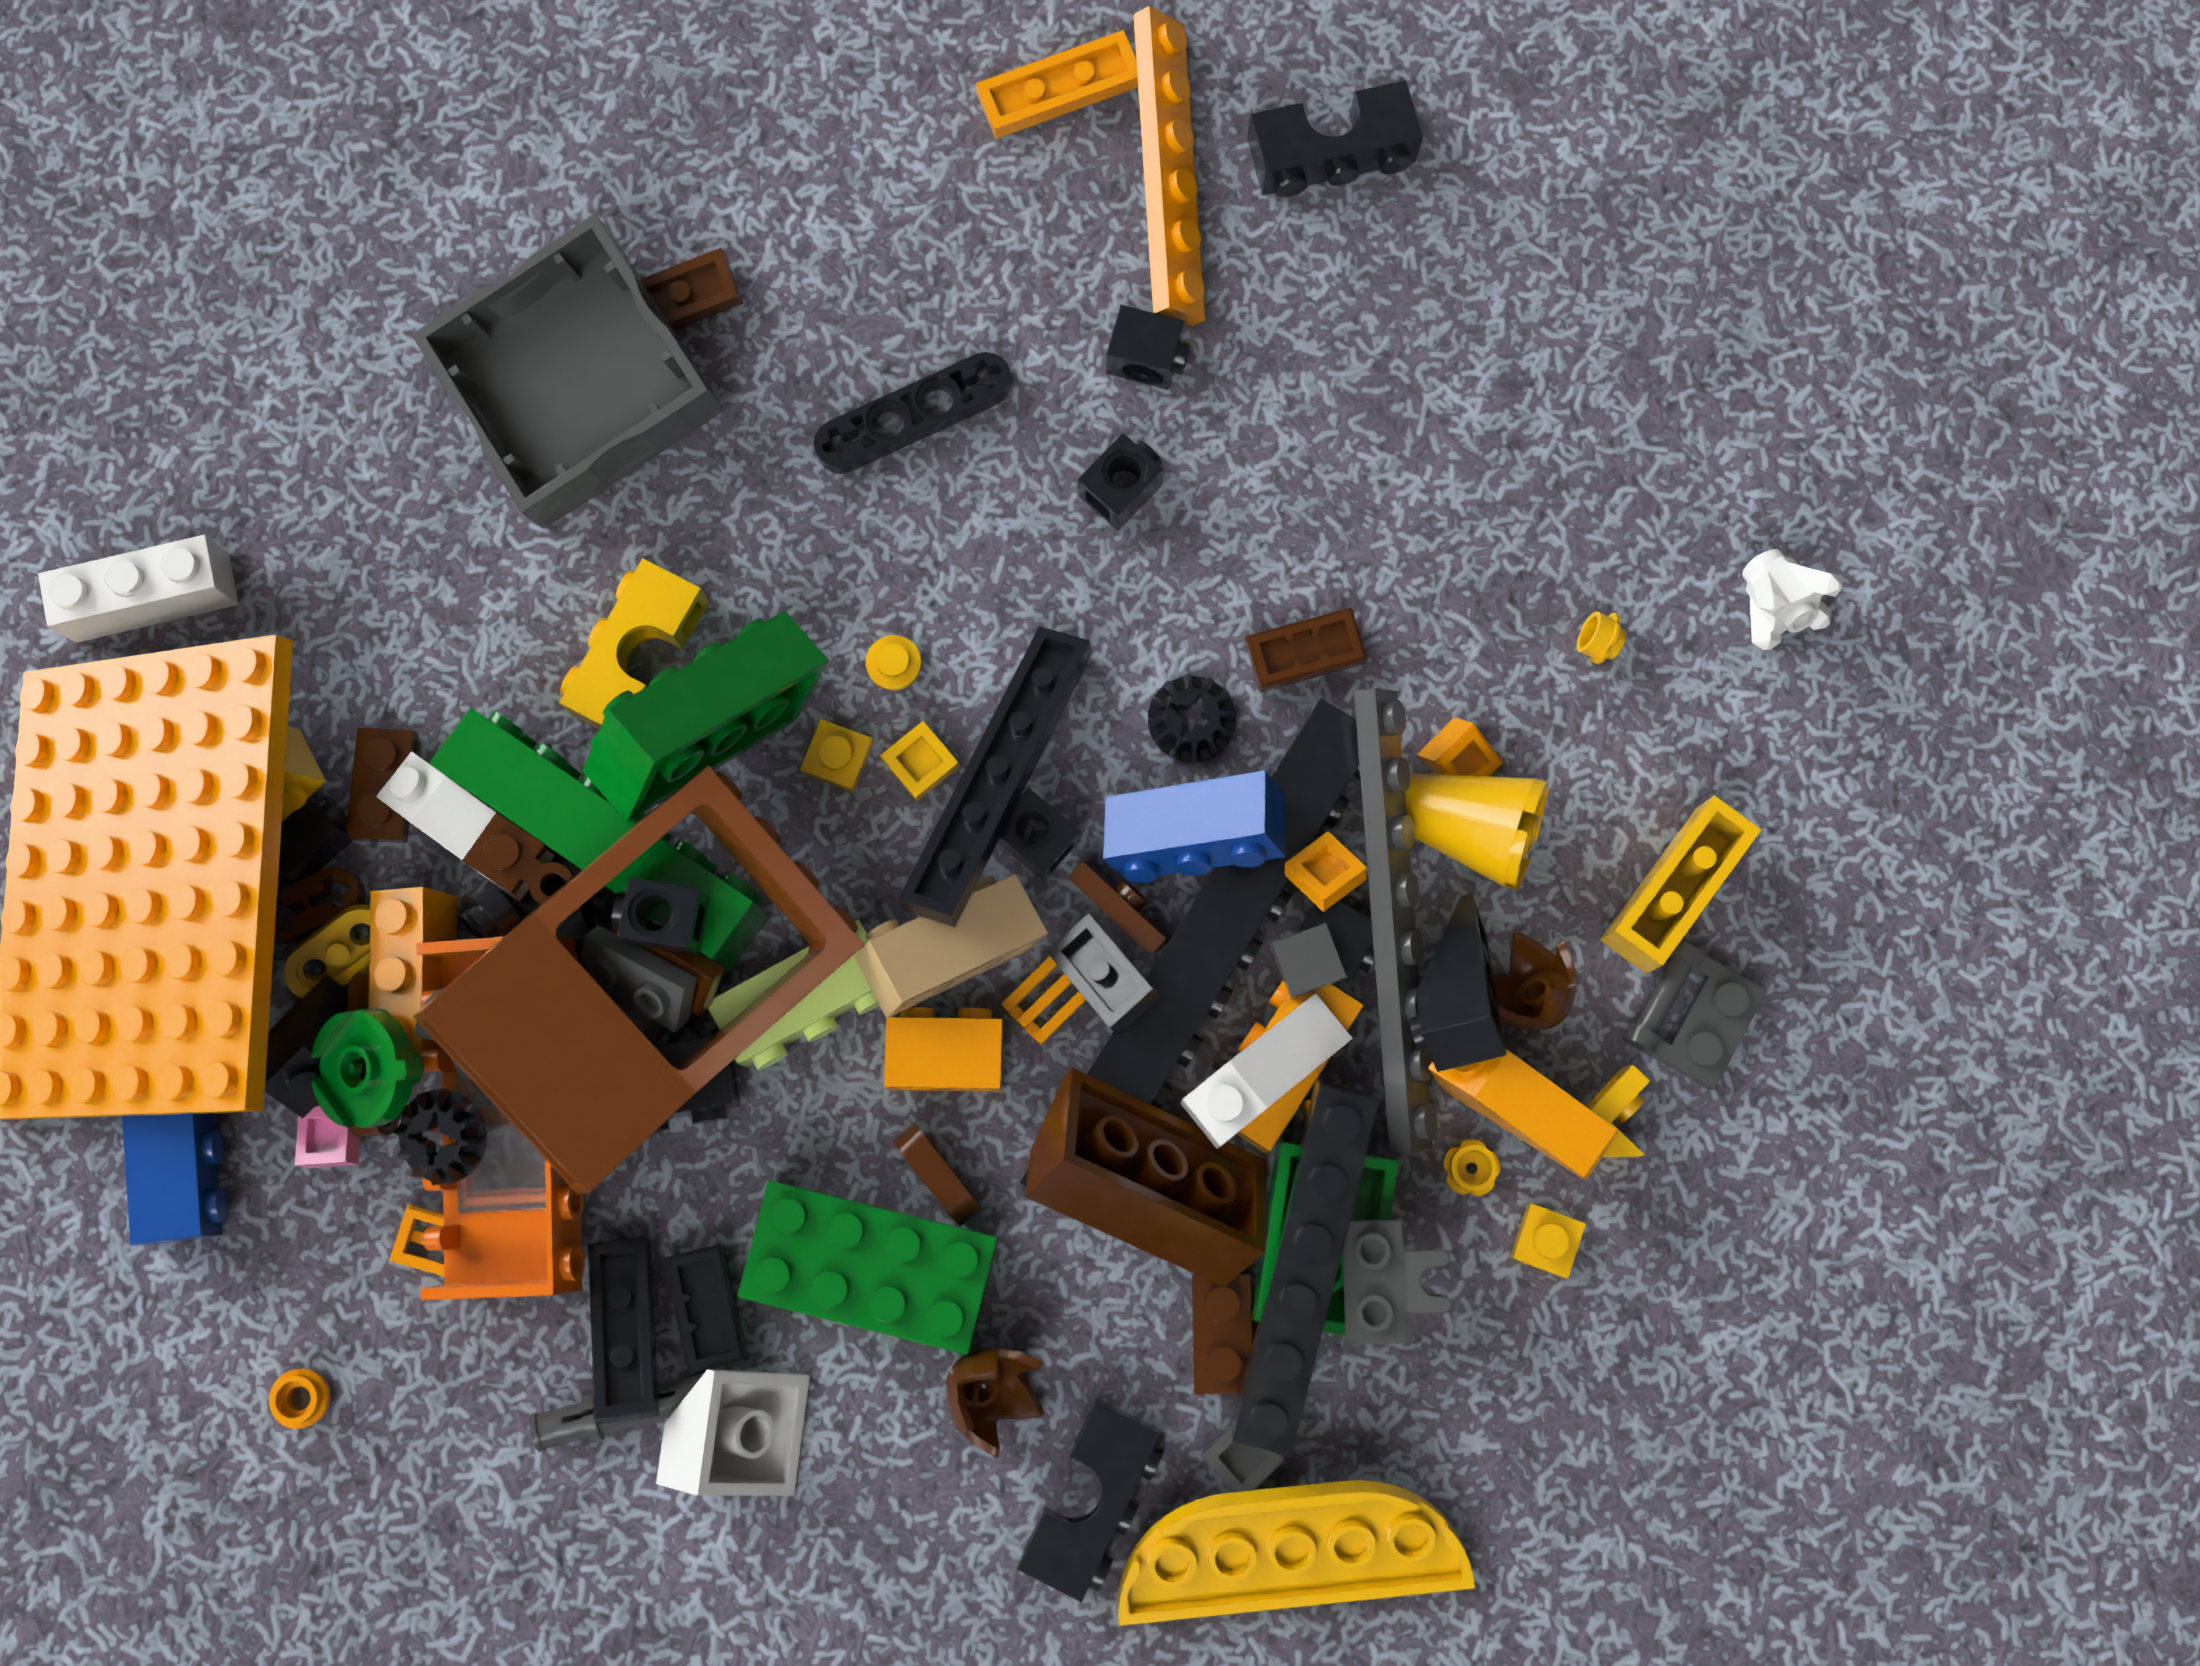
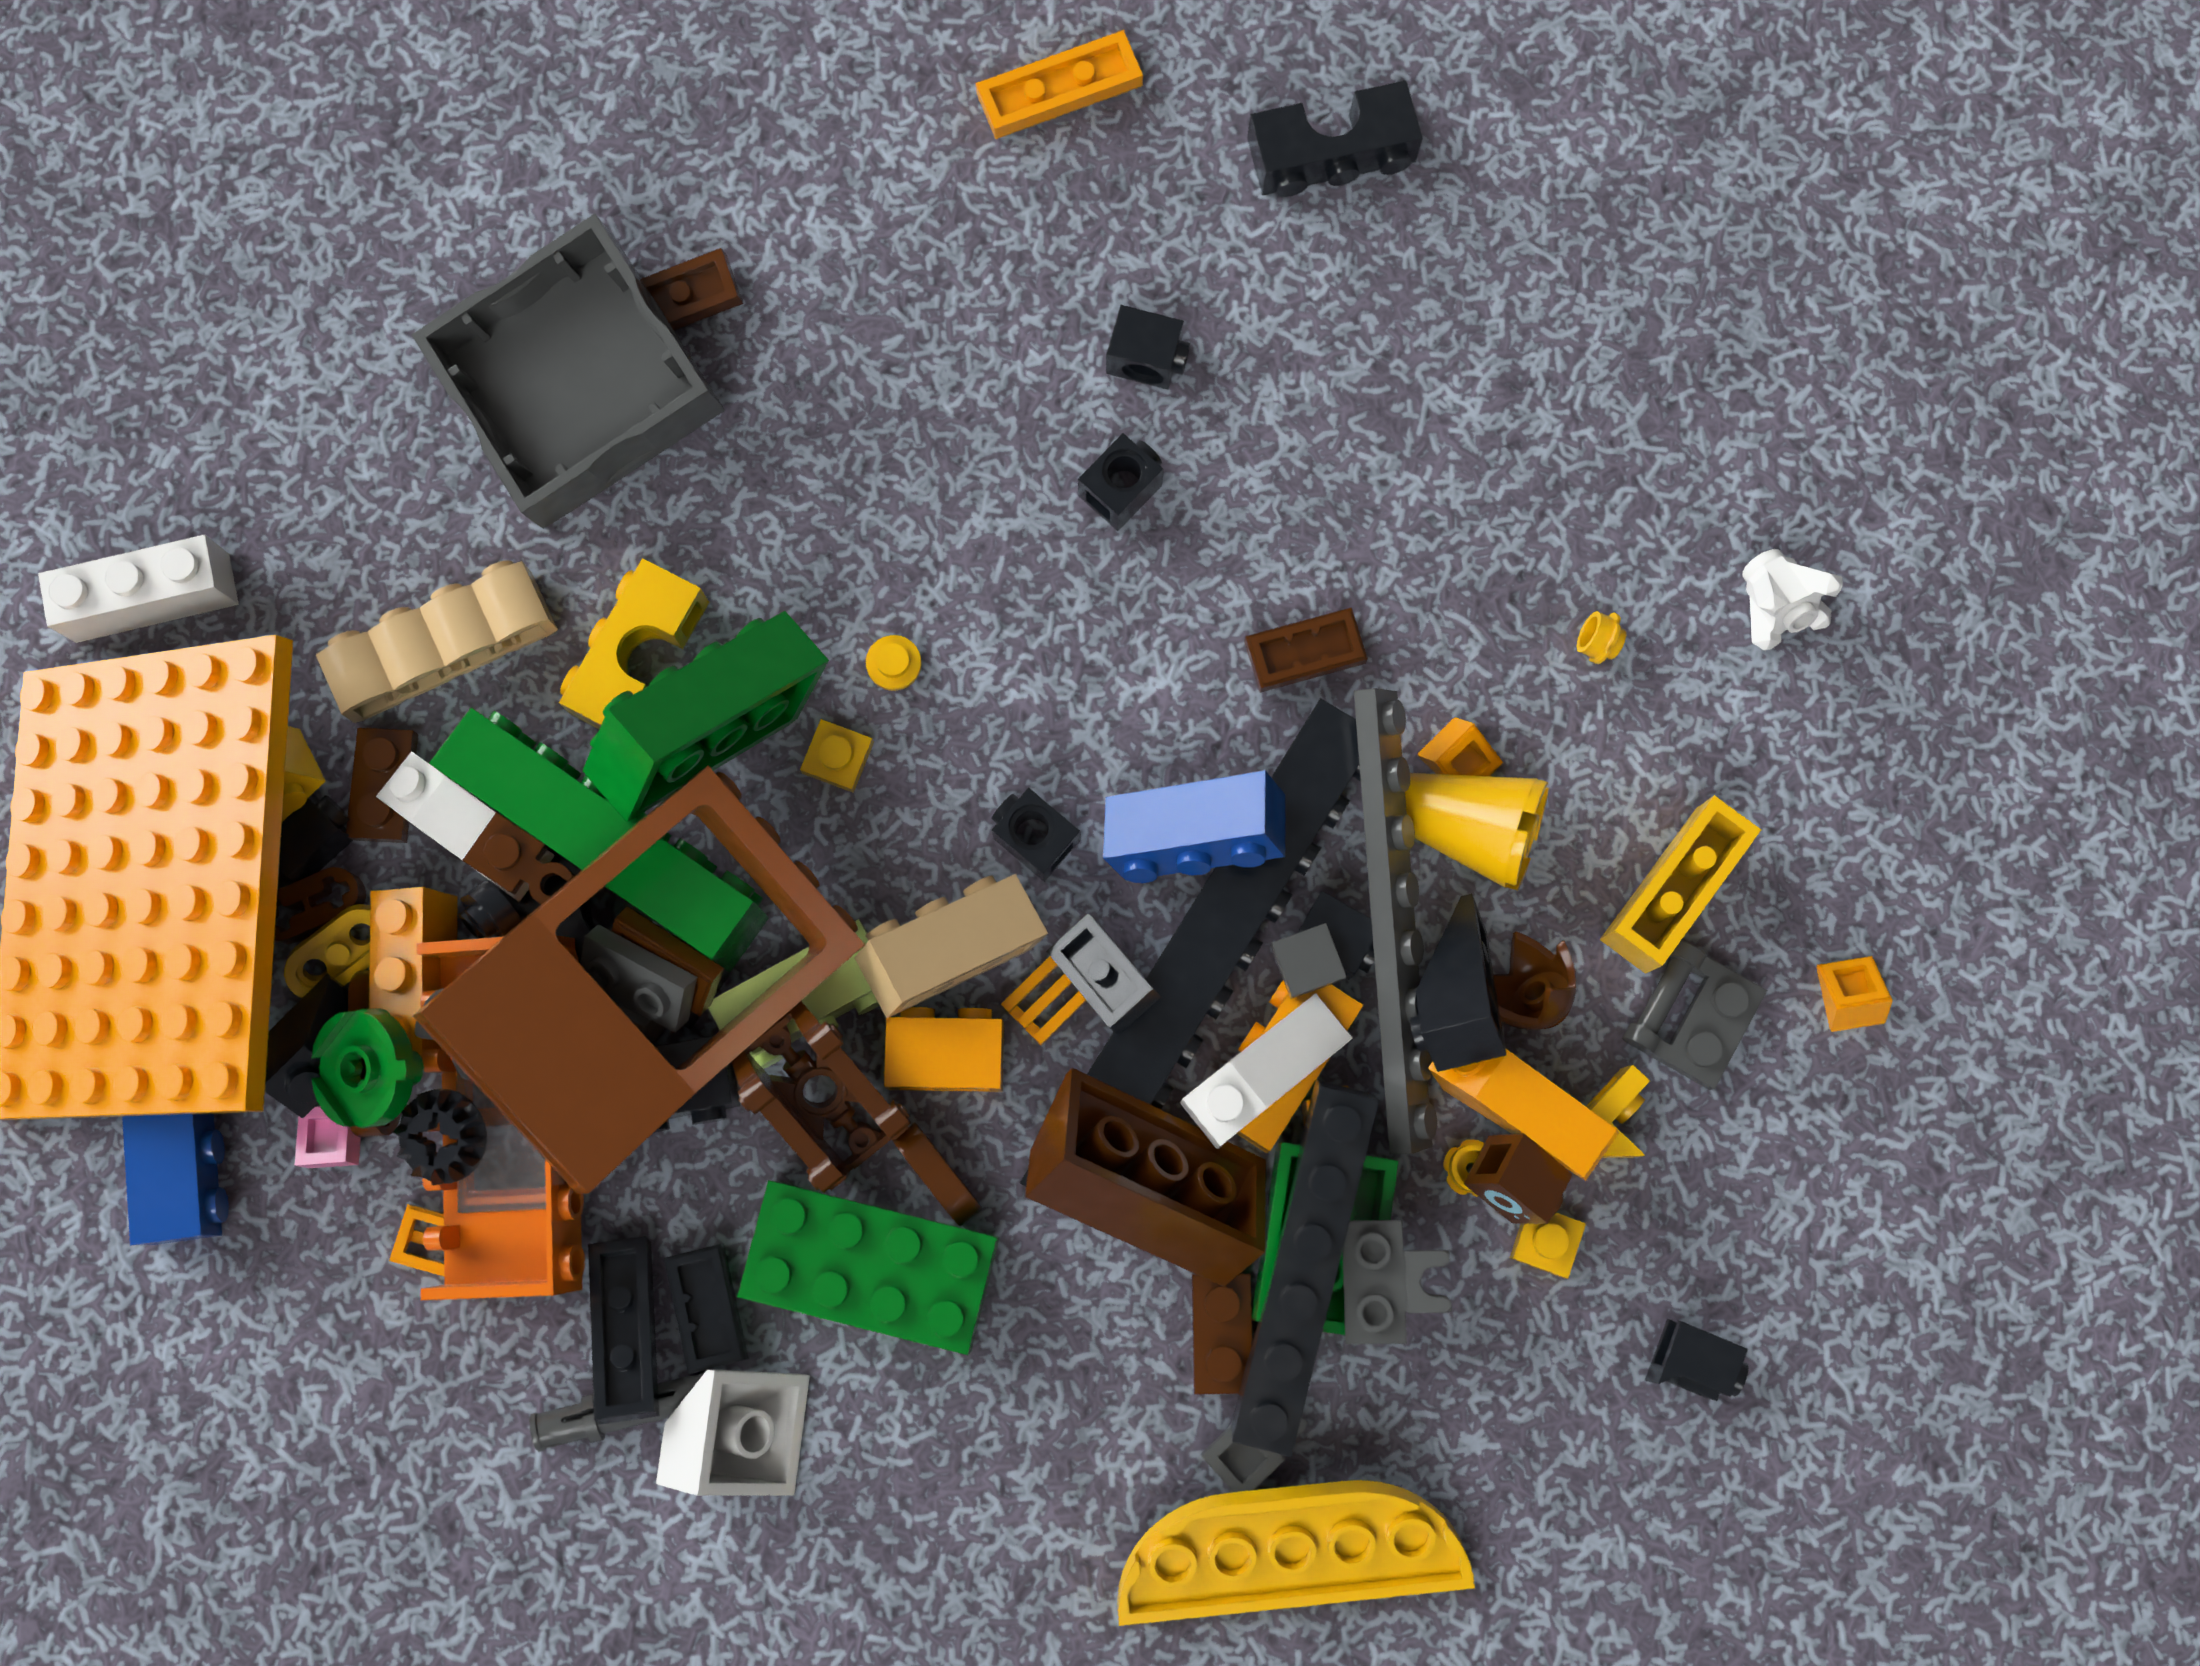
light orange plate [269,1368,331,1429] -> none
black brick [612,878,710,956] -> none
black beam [814,352,1011,474] -> none
yellow plate [880,721,960,802] -> none
black plate [898,626,1092,927] -> none
reddish brown piece [946,1348,1044,1458] -> none
black arch [1017,1398,1165,1603] -> none
reddish brown plate [1069,861,1172,954] -> none
light orange plate [1134,6,1205,326] -> none
black gear [1148,673,1237,763] -> none
light orange plate [1285,831,1367,912] -> none
none -> tan brick [316,560,558,723]
none -> reddish brown piece [732,1001,911,1193]
none -> reddish brown brick [1463,1134,1573,1224]
none -> black window [1645,1319,1749,1401]
none -> light orange slope [1816,956,1893,1032]

